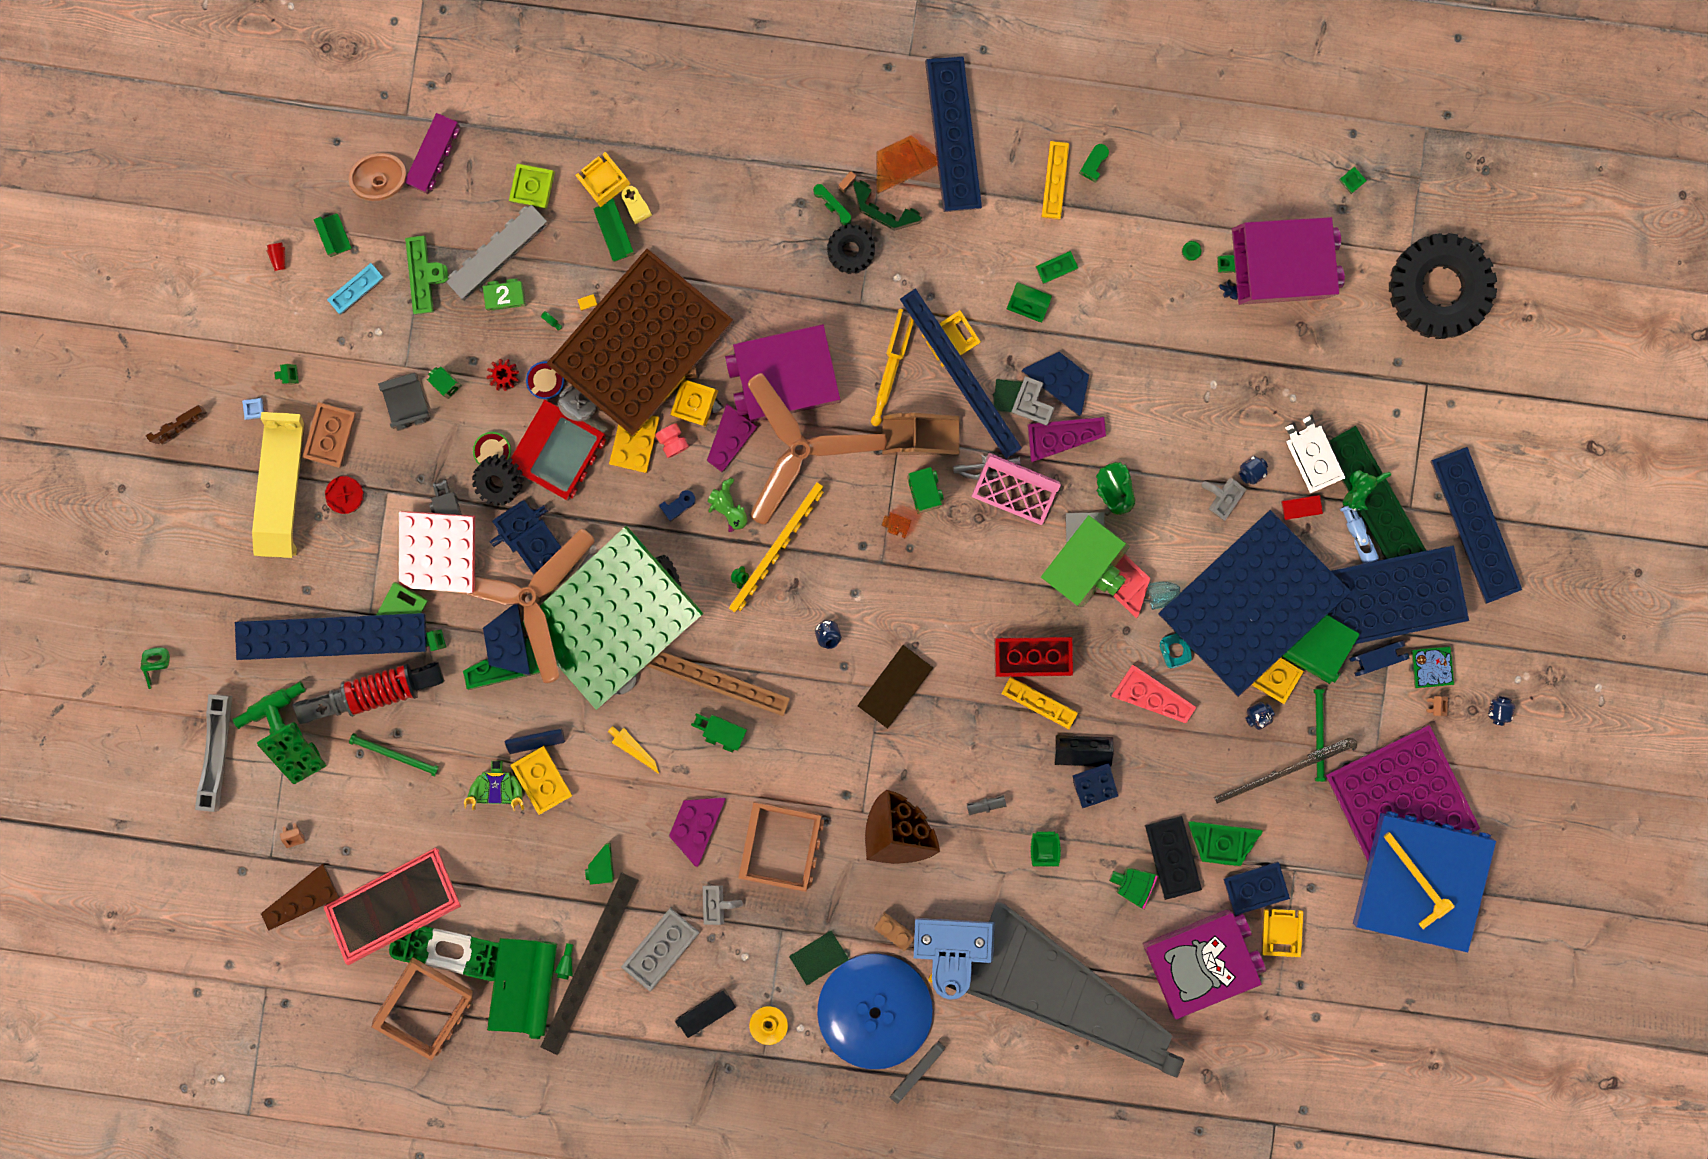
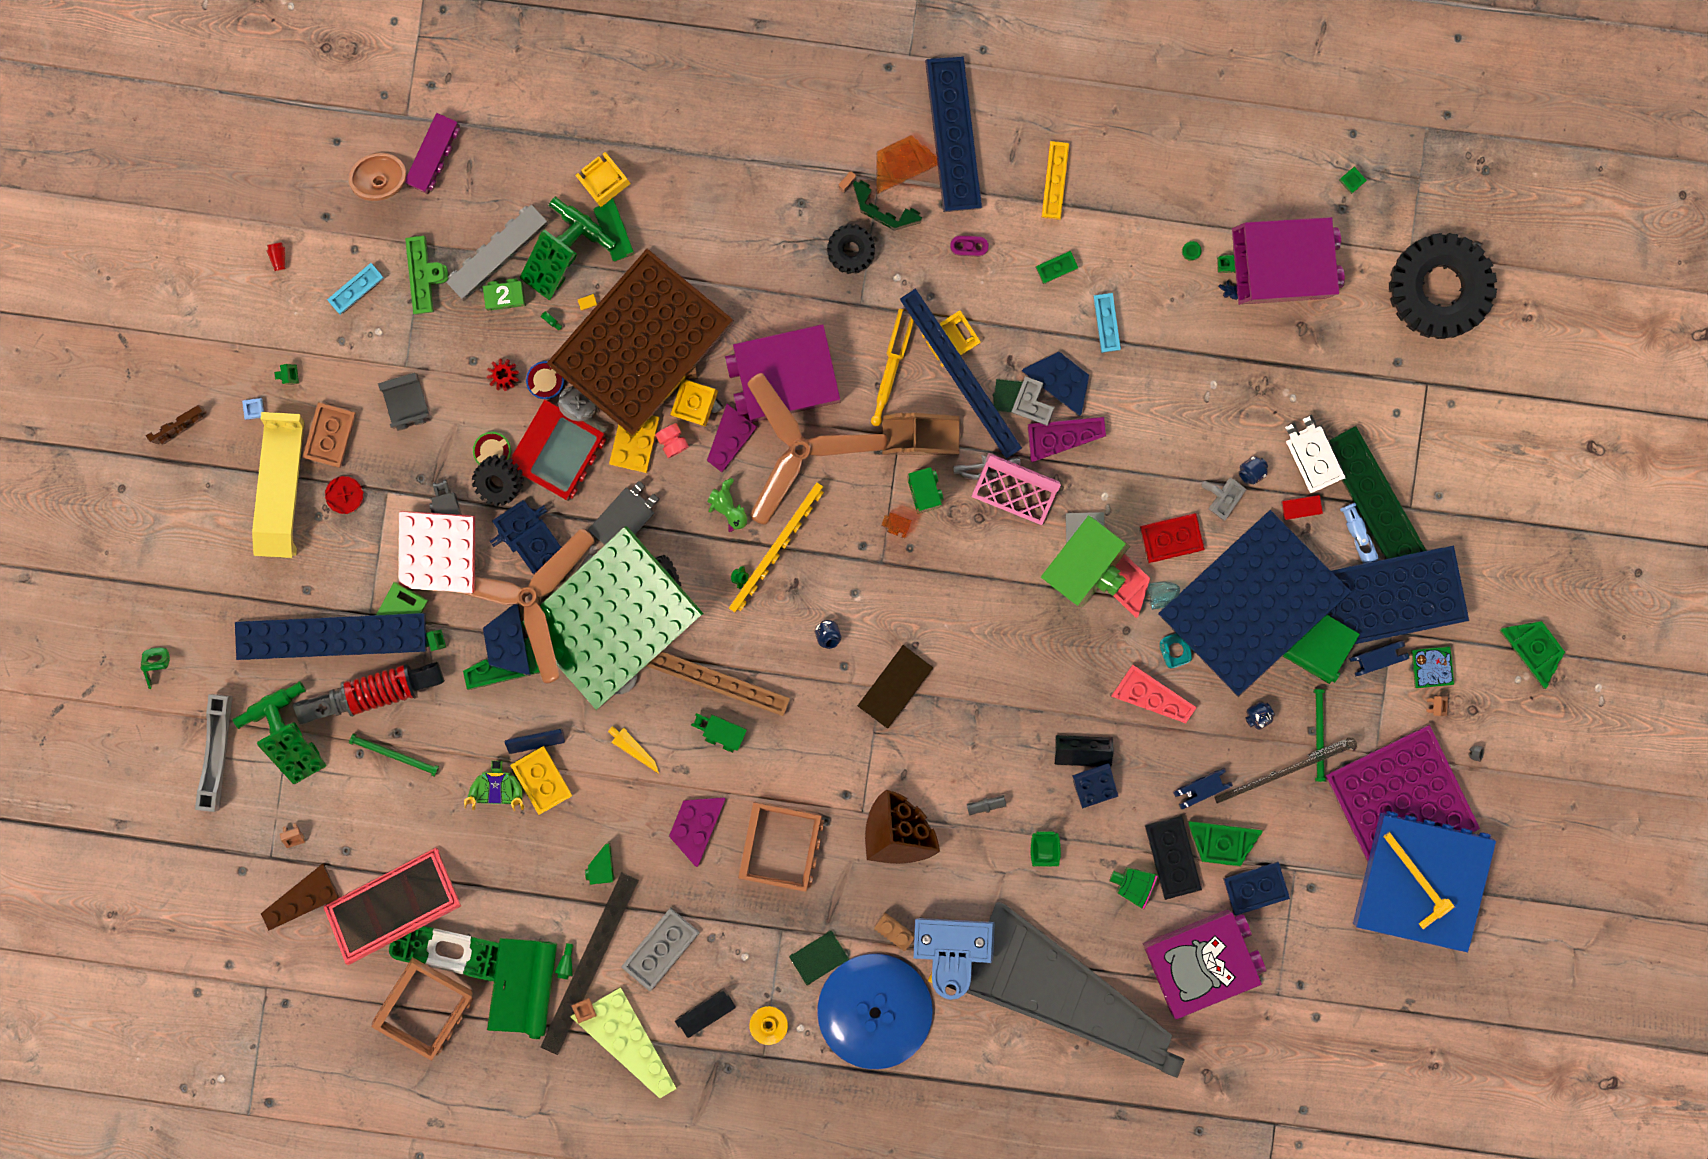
green panel [313,214,352,257] -> none
green brick [427,366,462,399] -> none
lime plate [509,164,555,209] -> none
light yellow piece [622,186,652,225] -> none
dark blue leg [659,490,696,522] -> none
light grey plate [703,885,743,925] -> none
green plate [813,184,851,226] -> none
dark grey beam [889,1041,946,1104] -> none
red brick [994,637,1073,677] -> none
yellow plate [1001,677,1078,730] -> none
green panel [1006,282,1052,323] -> none
green leg [1079,144,1109,183] -> none
green piece [1096,462,1136,515] -> none
yellow plate [1252,658,1304,704] -> none
yellow container [1261,909,1303,957] -> none
green animal [1343,470,1391,511] -> none
dark blue plate [1430,447,1522,604] -> none
dark blue head [1488,696,1515,726] -> none
none -> green plate [520,196,617,300]
none -> yellowish green wing [570,988,677,1098]
none -> nougat tile [571,998,597,1023]
none -> dark grey tile [588,481,660,545]
none -> magenta plate [950,236,989,257]
none -> medium azure plate [1093,293,1121,353]
none -> red tile [1140,513,1205,563]
none -> dark blue piece [1173,768,1233,809]
none -> dark grey hinge [1468,746,1484,762]
none -> green wing [1499,621,1565,689]

